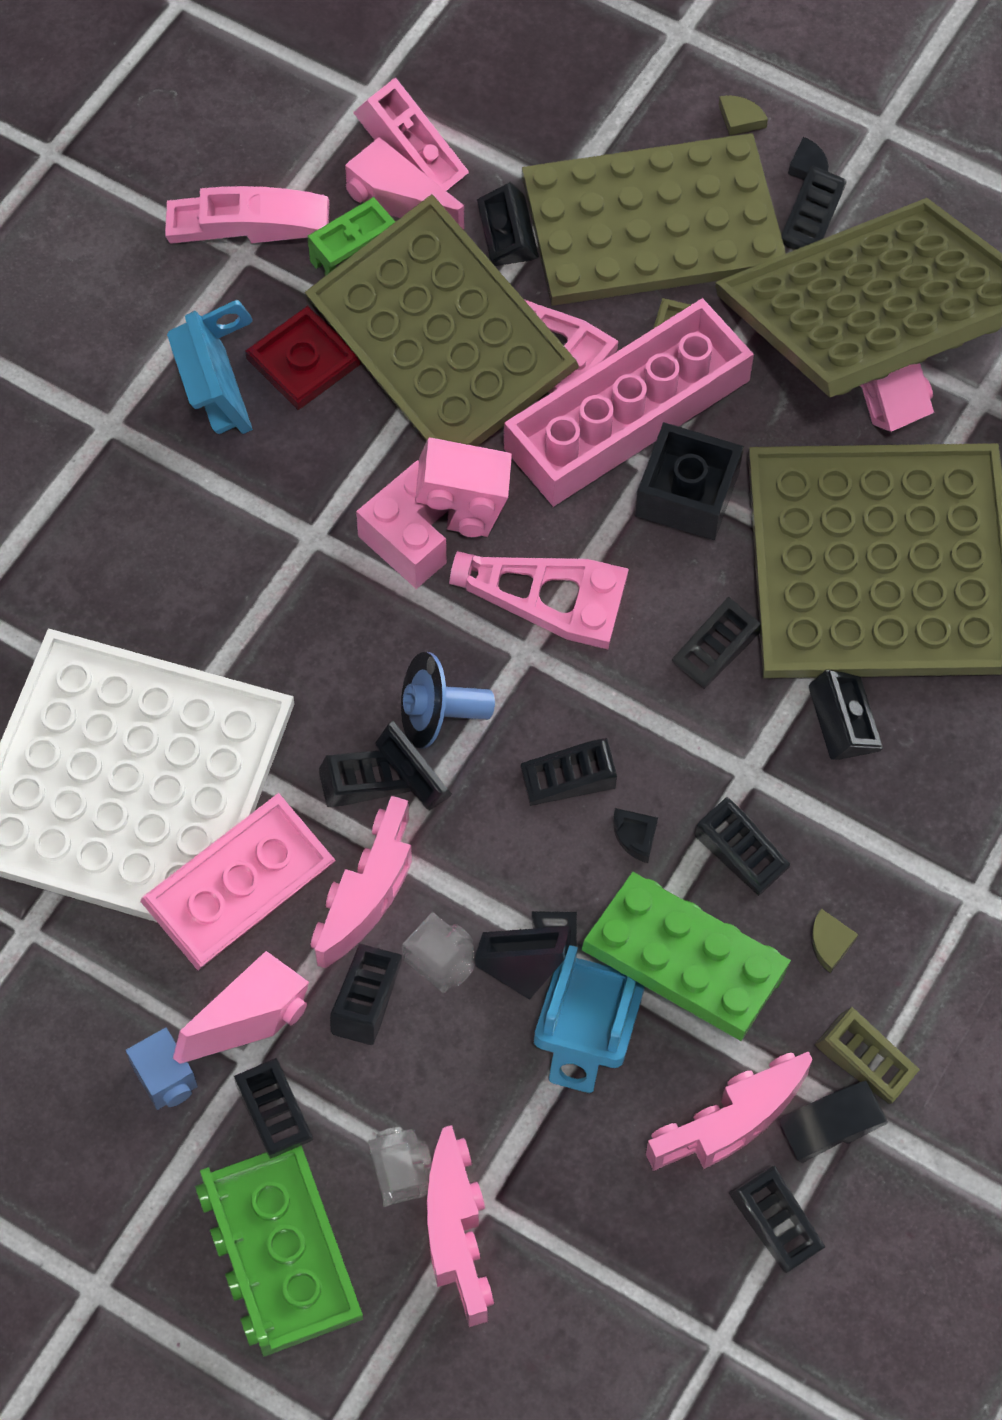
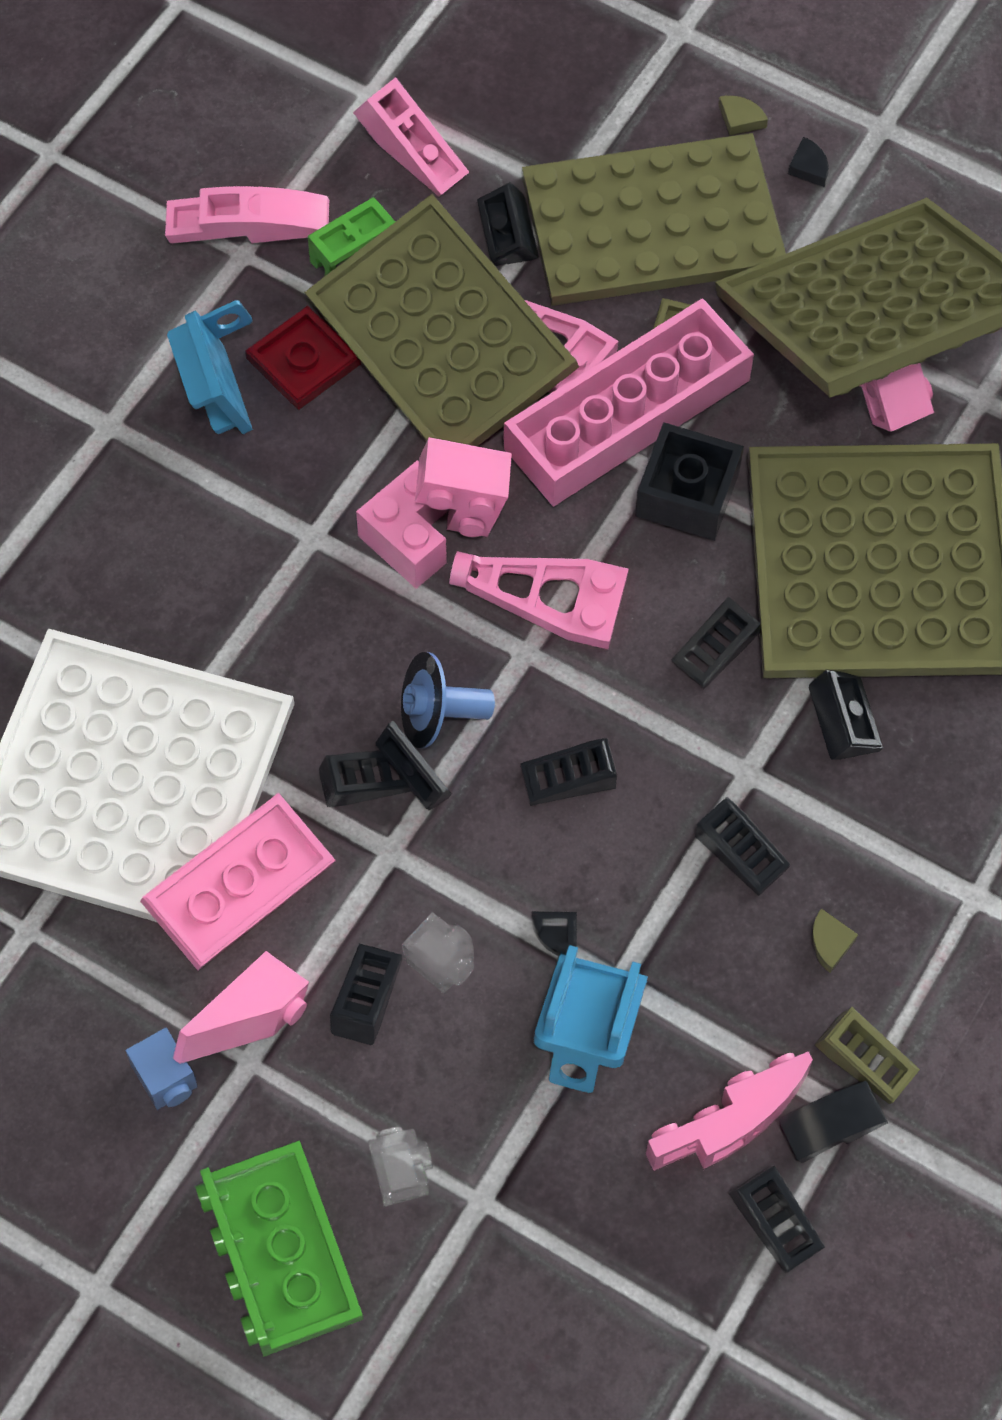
black slope [234,1058,313,1159] -> none
bright pink slope [311,796,412,968] -> none
bright pink slope [345,137,464,230] -> none
bright pink slope [427,1125,494,1327] -> none
black slope [474,926,572,1000] -> none
bright green bracket [582,872,791,1041] -> none
black tile [613,808,658,863] -> none
black slope [781,166,847,250] -> none

